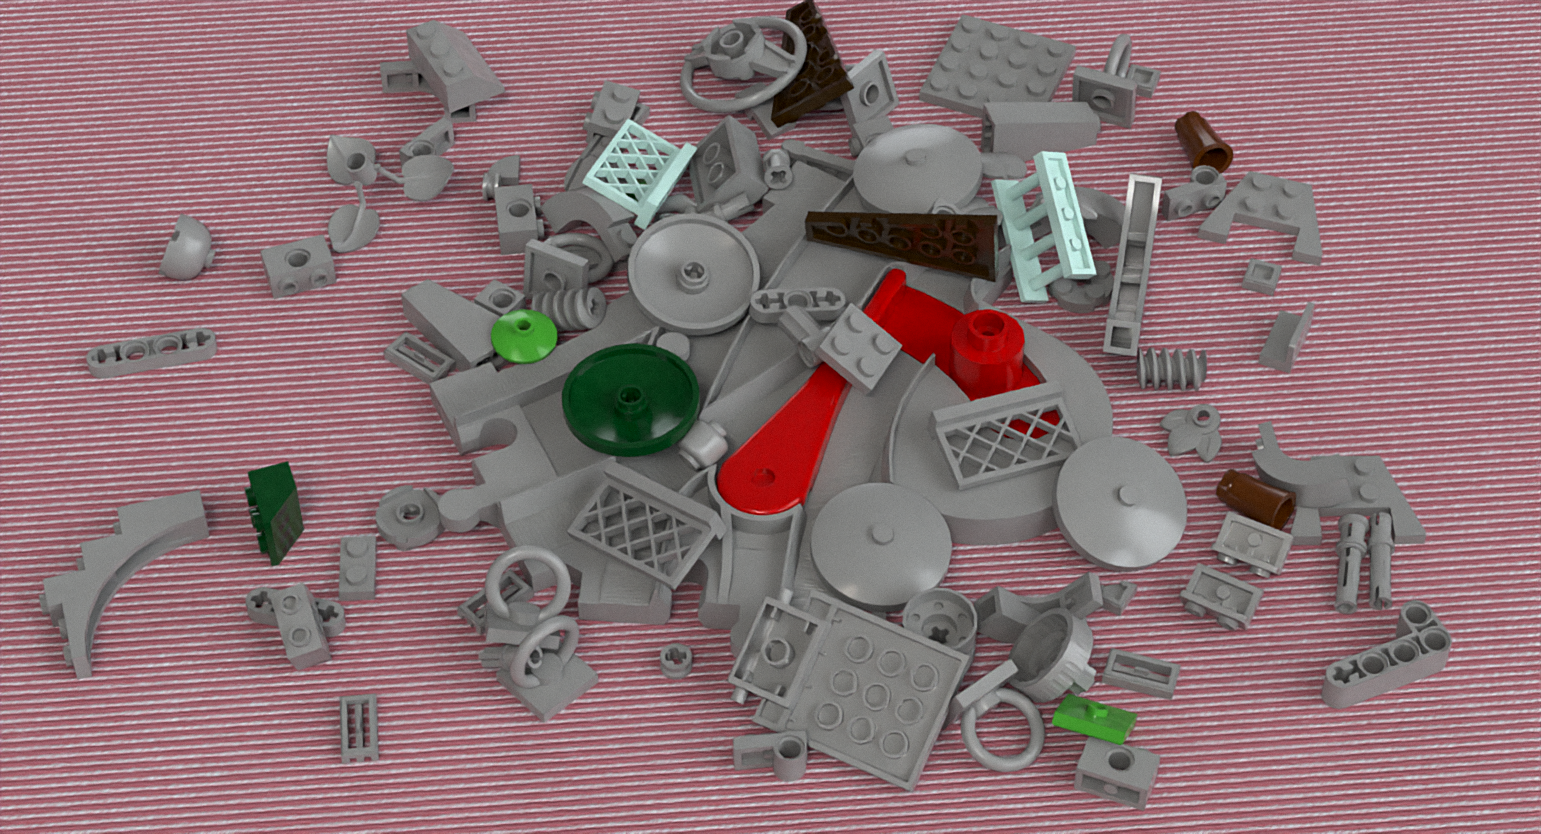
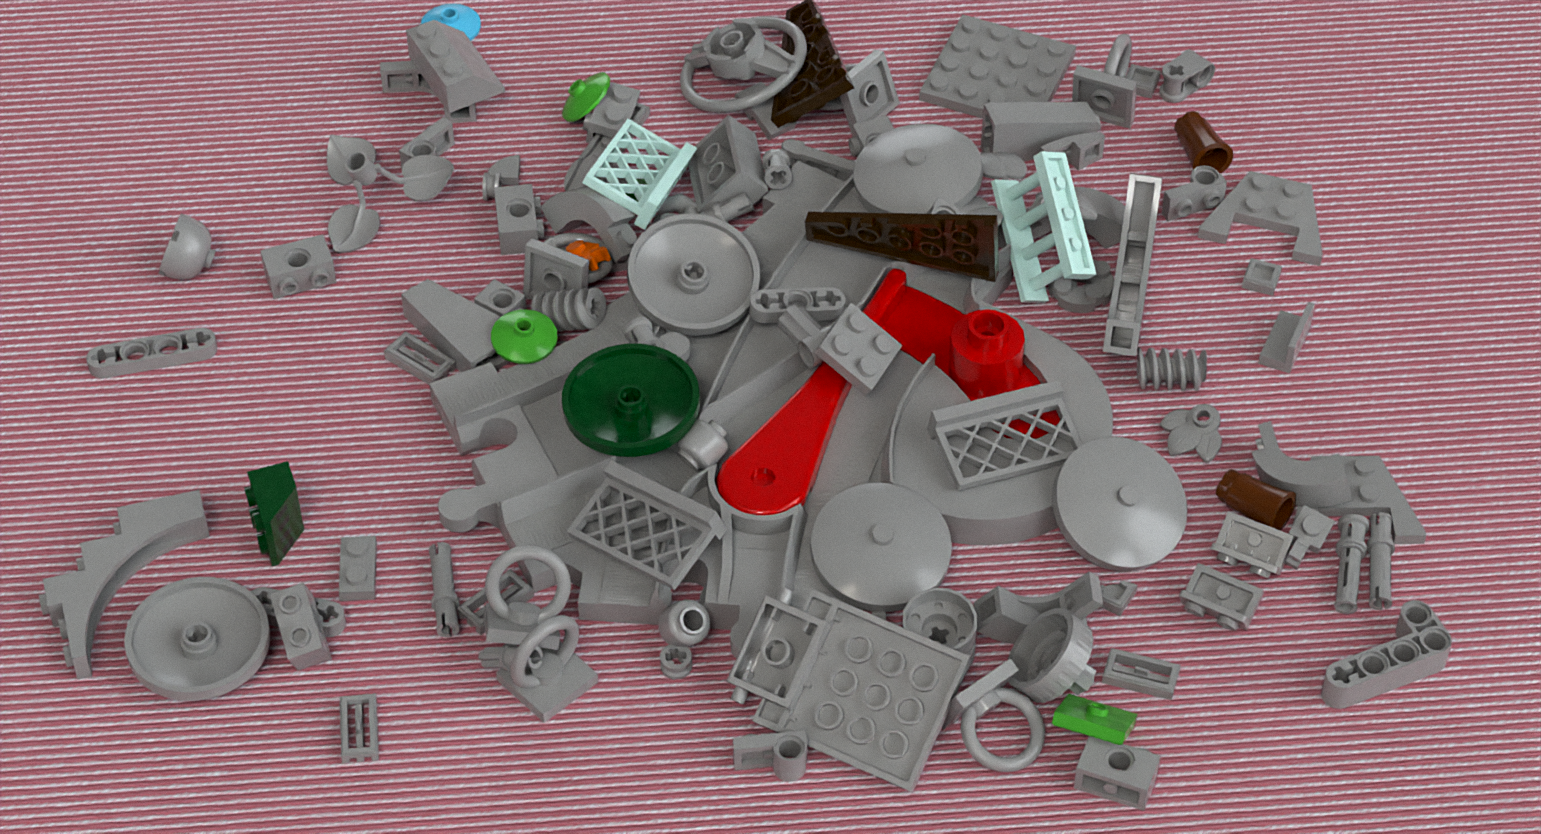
light grey plate [375,485,445,551] -> none
none -> light grey dish [124,577,270,701]
none -> medium azure dish [421,4,481,41]
none -> light grey pin [429,542,460,637]
none -> bright green dish [562,72,610,122]
none -> orange plate [566,240,611,271]
none -> light grey bush [623,317,663,348]
none -> light grey head [658,599,711,647]
none -> light grey slope [1040,132,1105,171]
none -> light grey piece [1159,49,1215,103]
none -> light grey plate [1285,505,1335,570]

